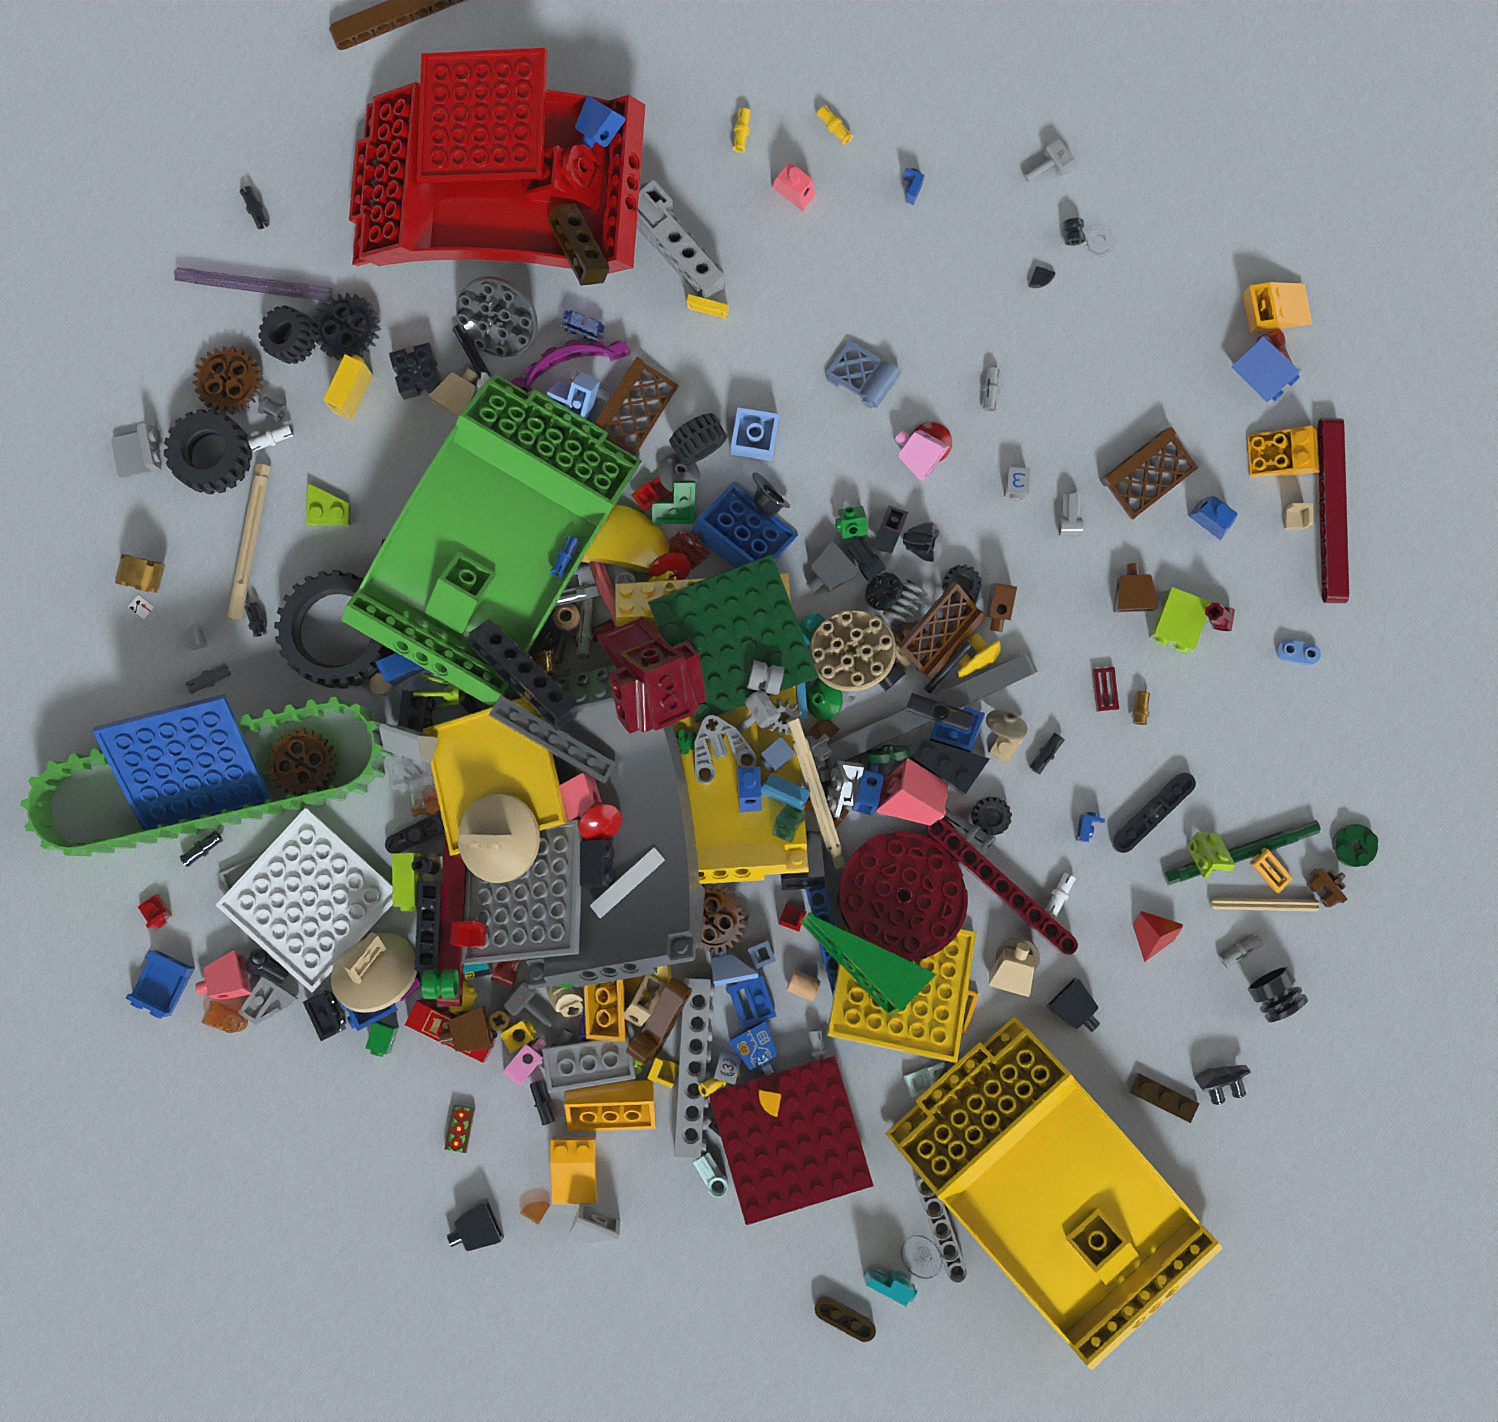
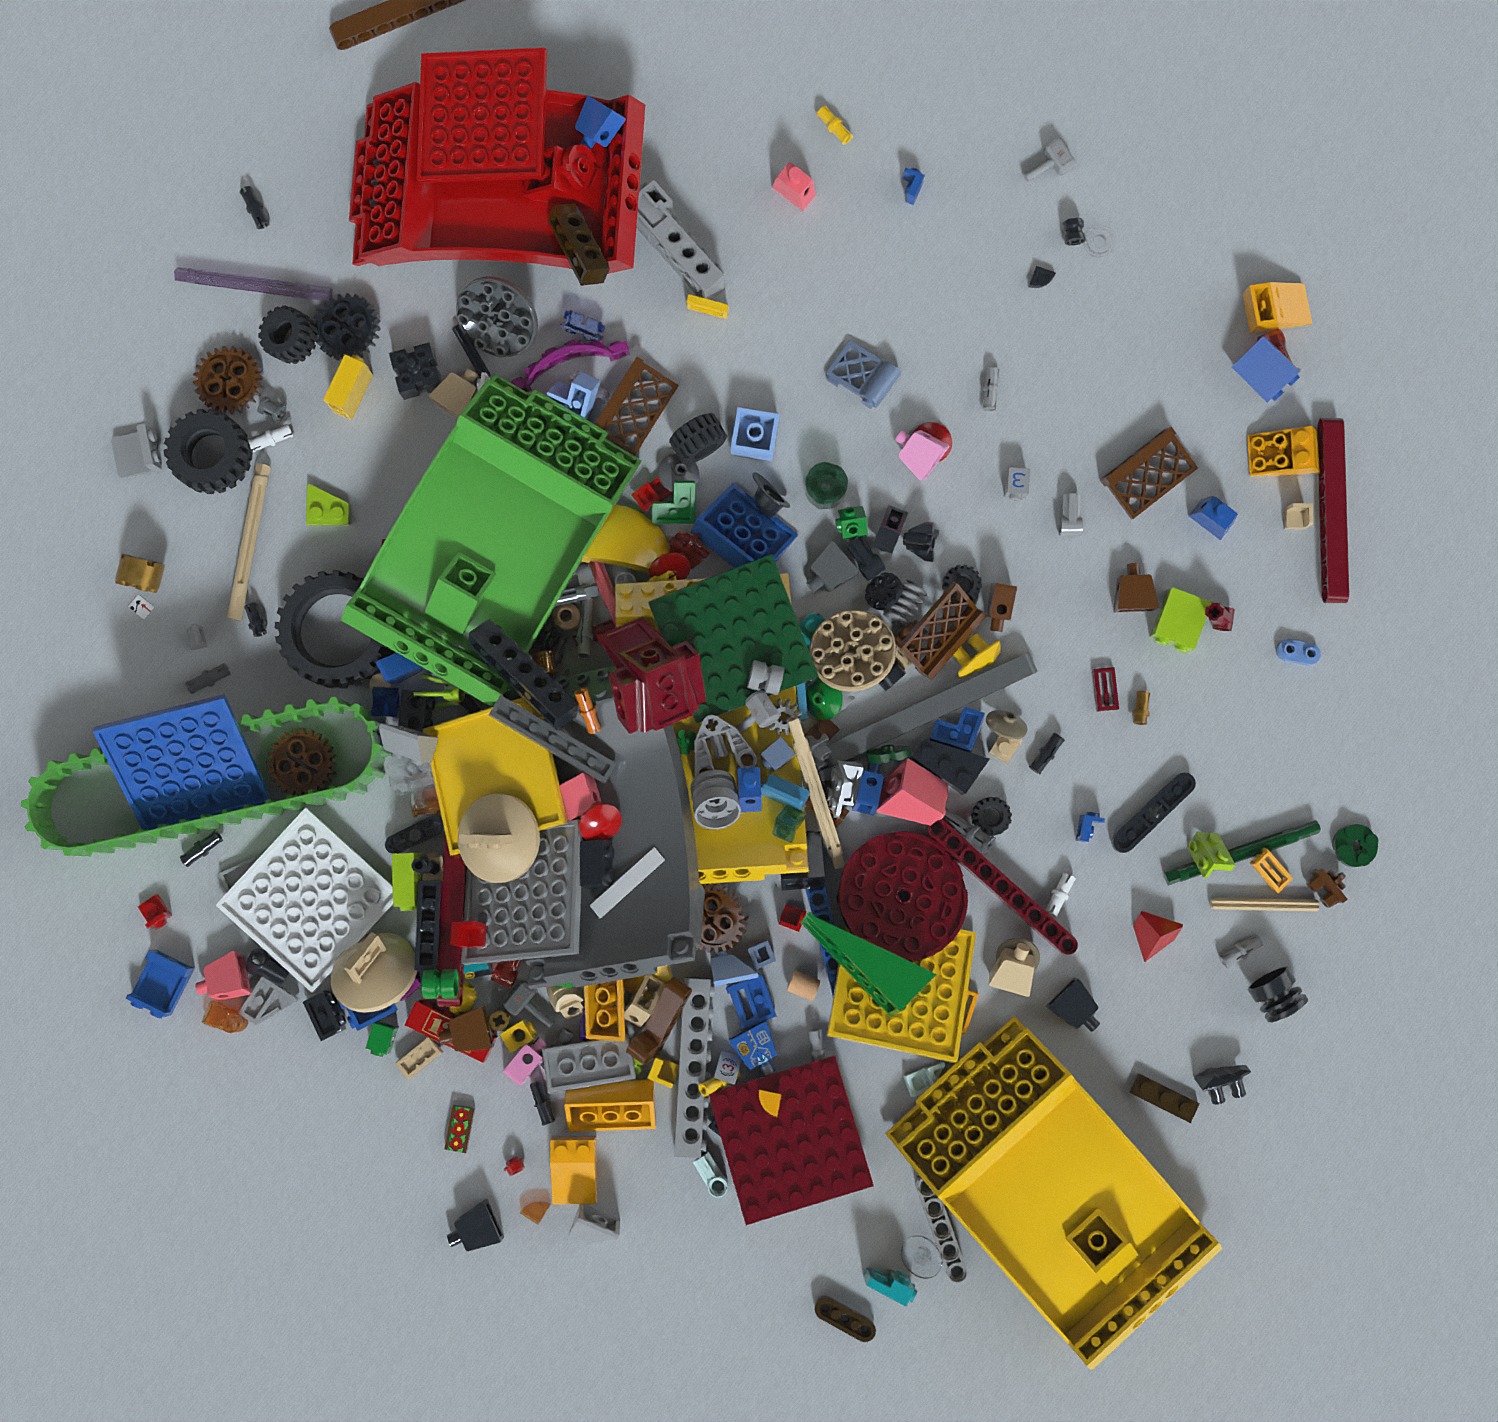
blue axle [550,536,579,578] -> none
yellow pin [732,108,751,153] -> none
black piece [906,693,974,732] -> none
black bar [924,641,973,693] -> none
none -> clear blue panel [371,687,400,717]
none -> tan plate [394,1036,443,1080]
none -> red plate [504,1157,525,1176]
none -> orange pin [574,688,602,734]
none -> light grey wheel [690,770,741,829]
none -> clear green brick [804,462,848,510]

